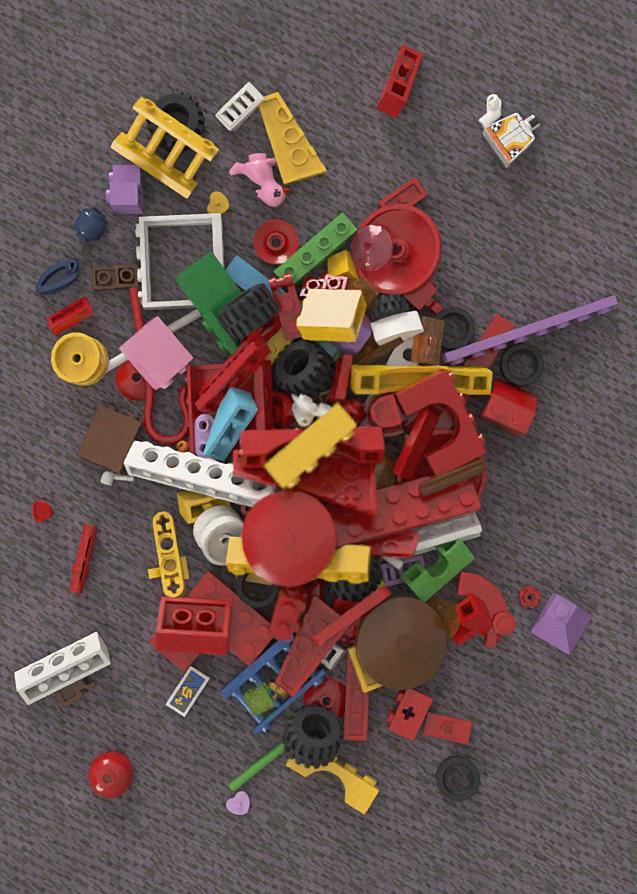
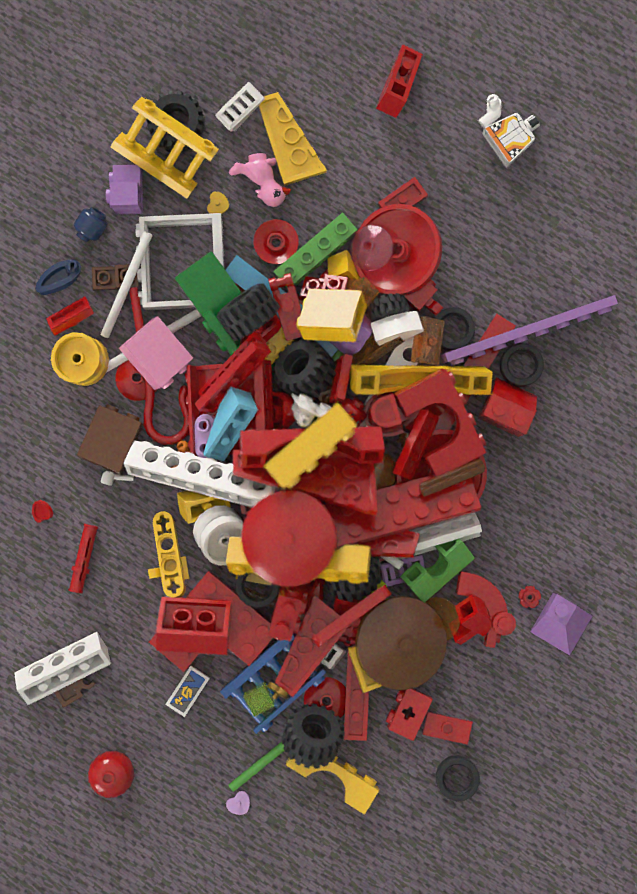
none -> white piece [101,231,153,338]

